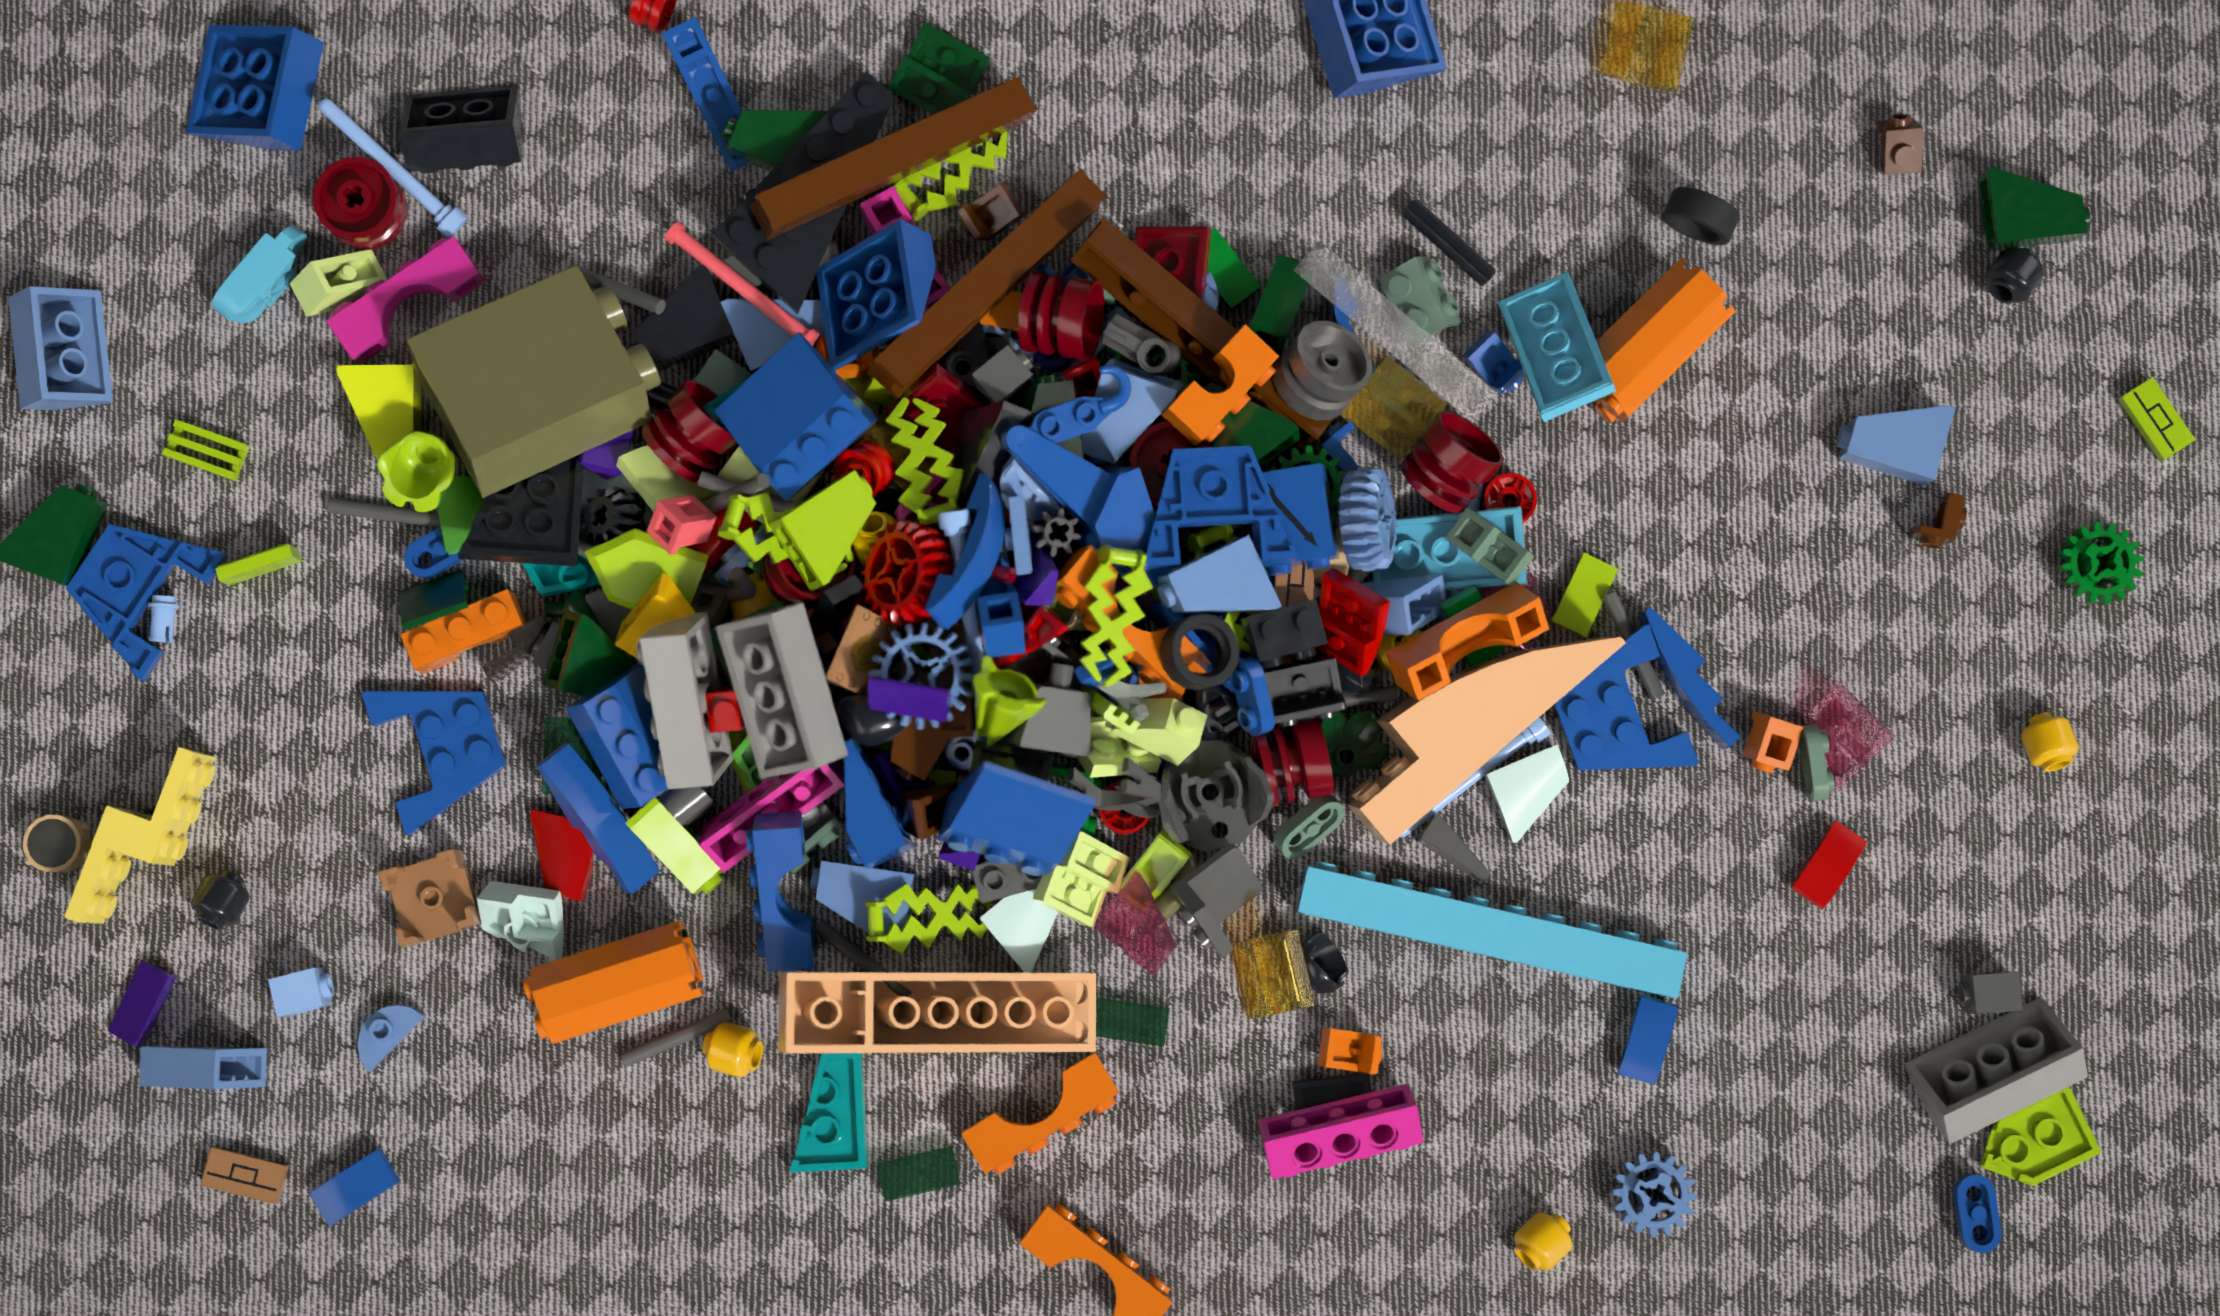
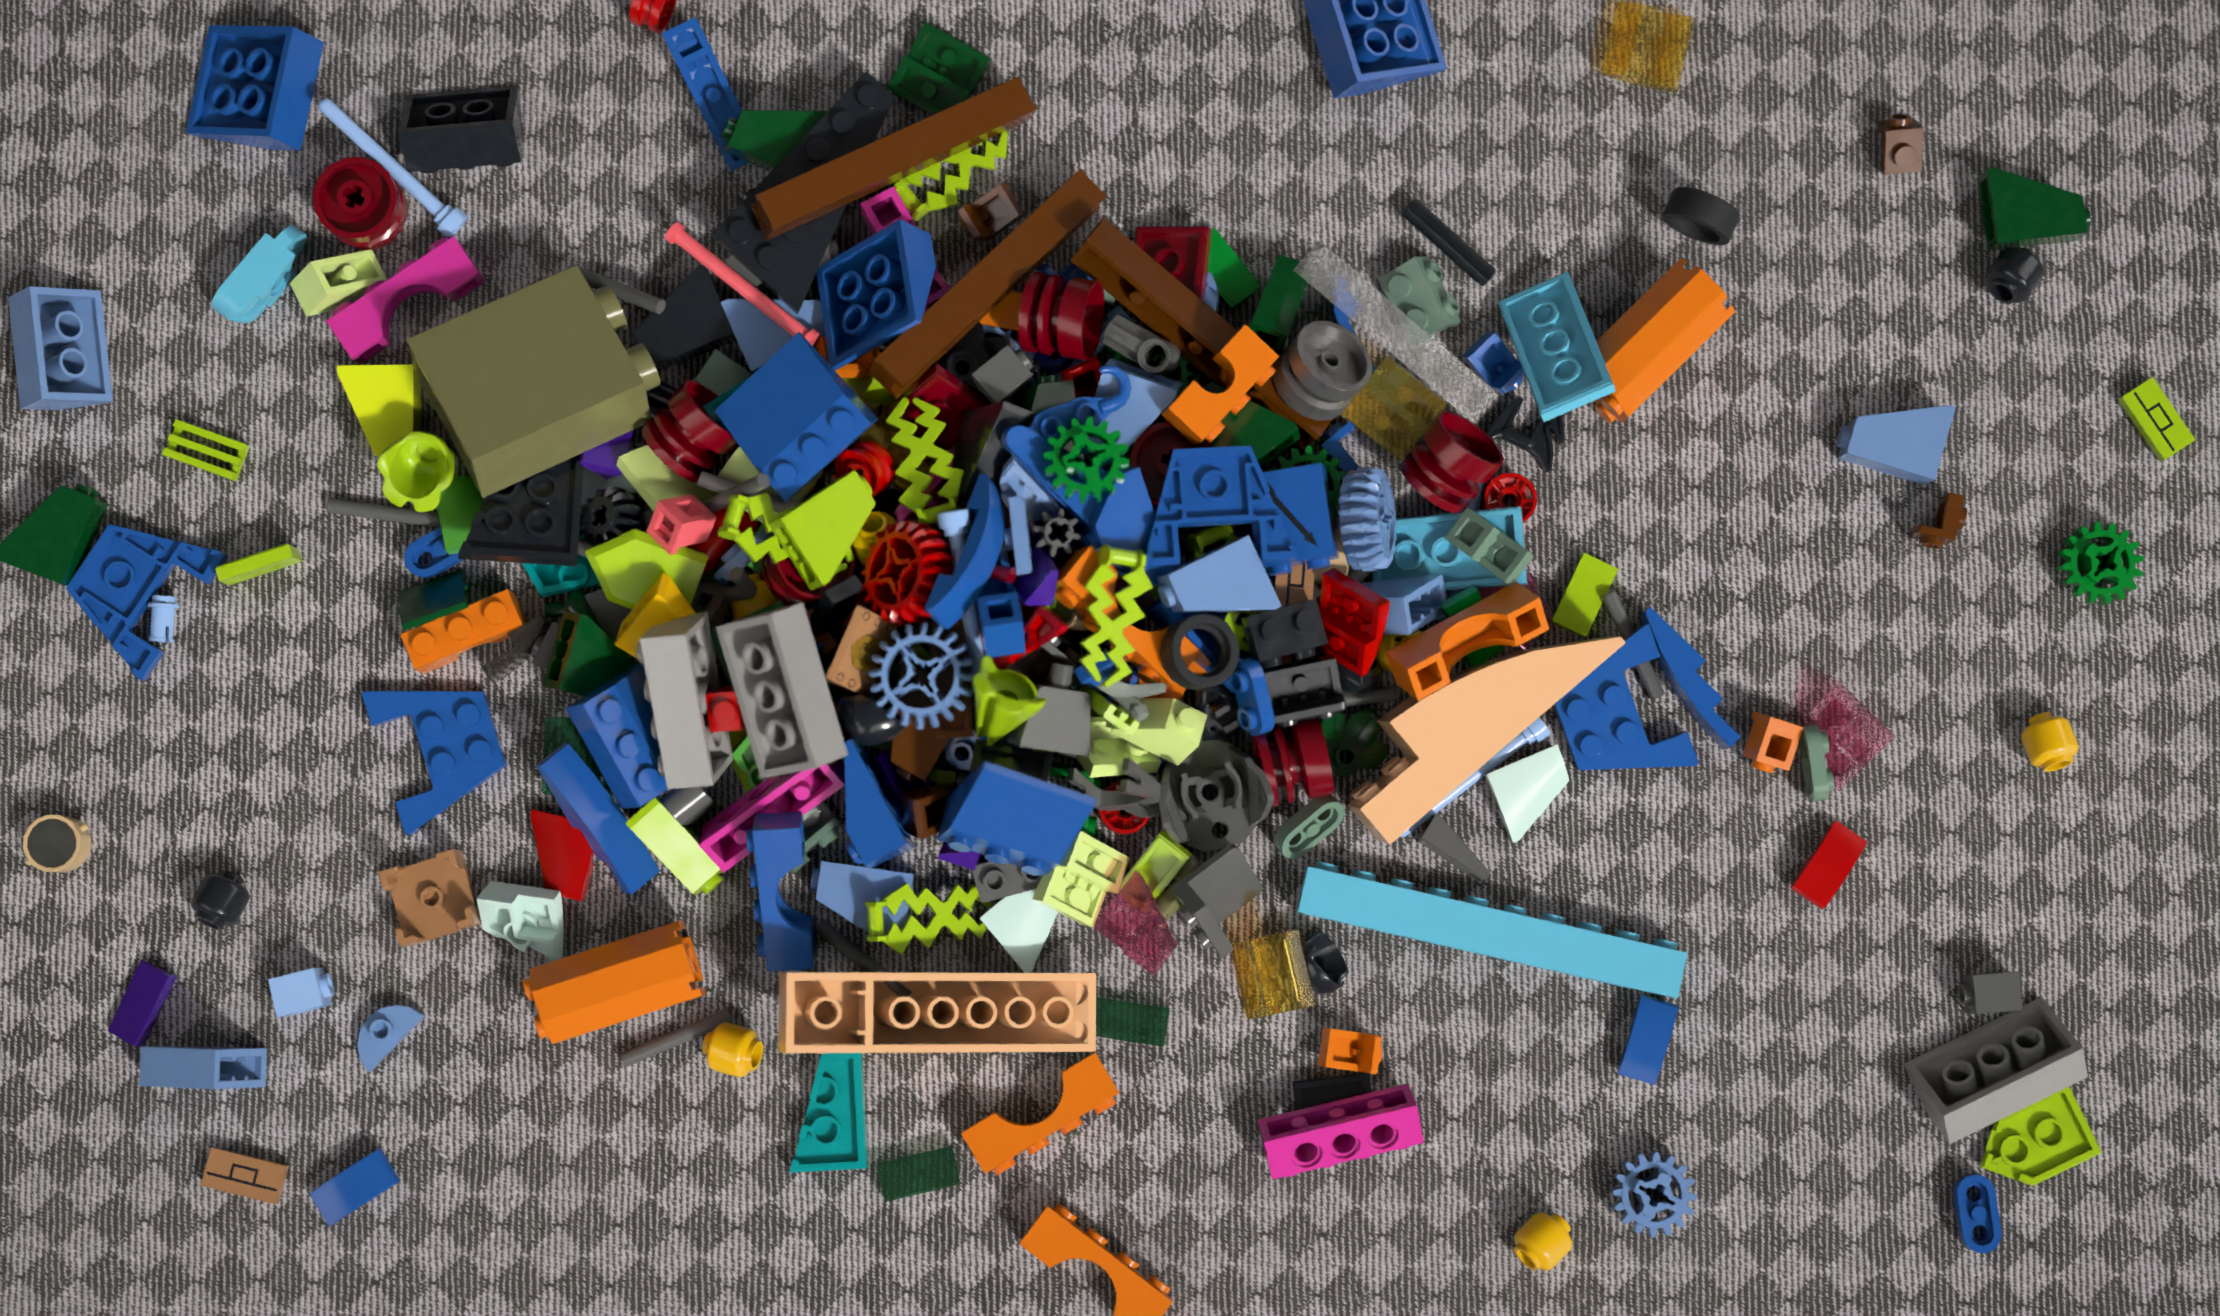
light yellow bracket [64,747,215,924] -> none
dark purple slope [868,677,952,722] -> none
none -> green gear [1043,416,1129,504]
none -> black piece [1486,397,1571,473]

